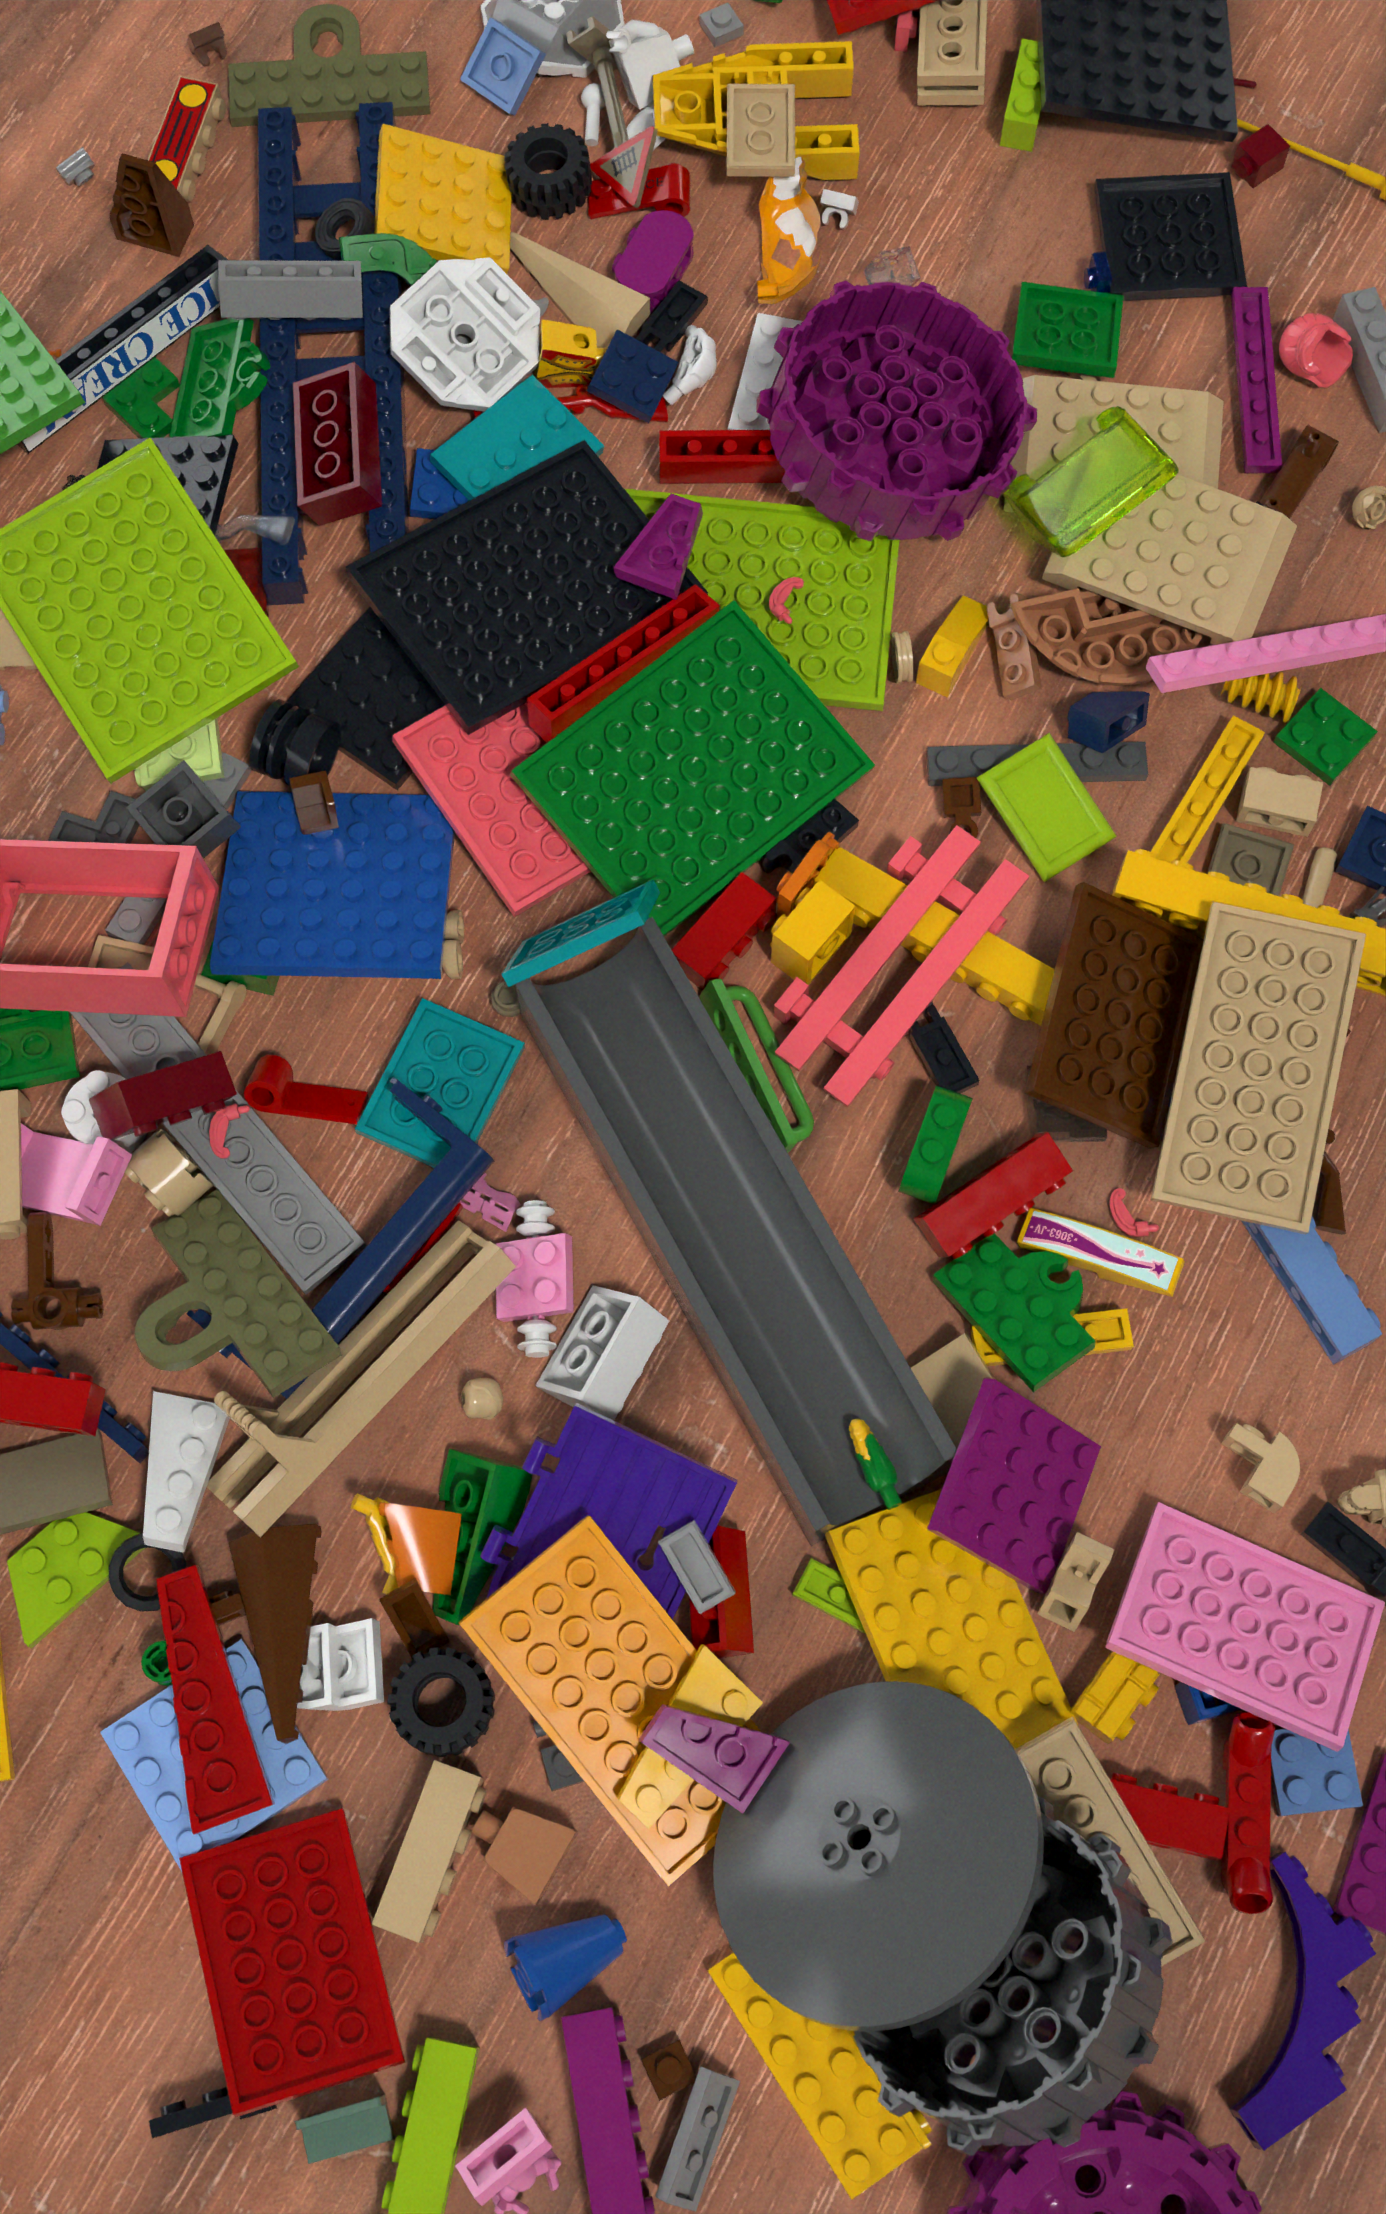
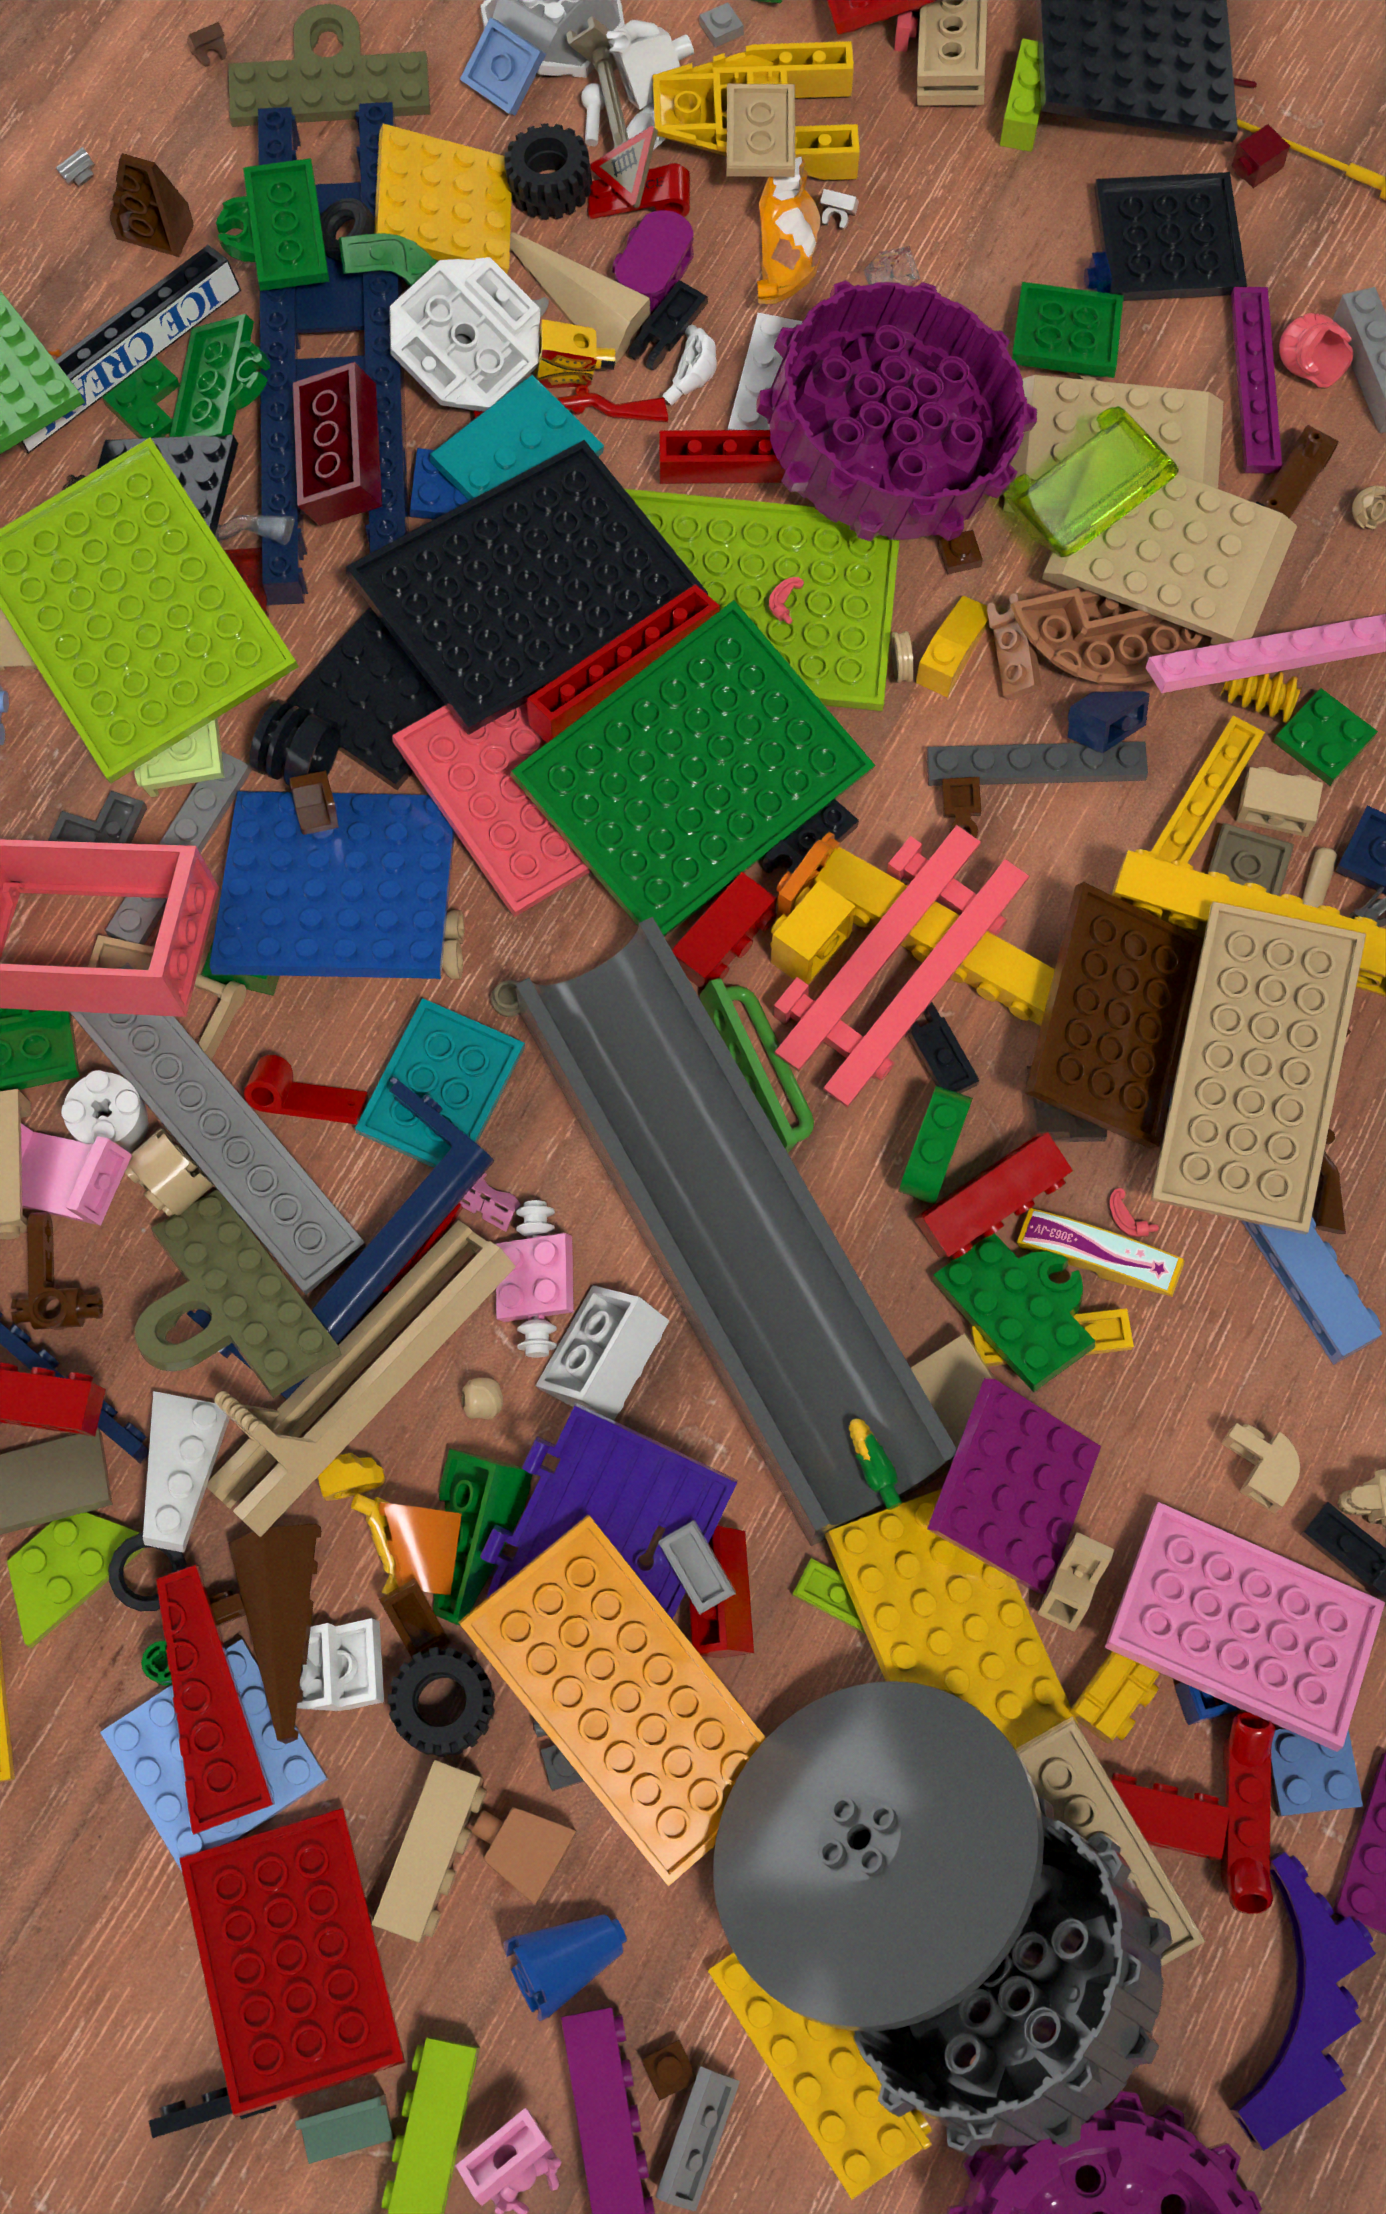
dark red wedge [89,1051,237,1140] -> none
dark grey brick [126,760,241,858] -> none
brick [148,76,226,203] -> none
coral piece [209,1103,250,1159] -> none
light grey brick [218,260,363,320] -> none
teal plate [501,880,660,987] -> none
dark blue plate [587,329,679,424] -> none
magenta wing [614,493,703,600] -> none
yellow wing [616,1644,763,1829] -> none
magenta wing [638,1704,790,1814] -> none
lime piece [977,733,1117,882] -> none
none -> green plate [216,158,329,291]
none -> yellow rock [318,1453,386,1501]
none -> reddish brown plate [938,530,983,575]

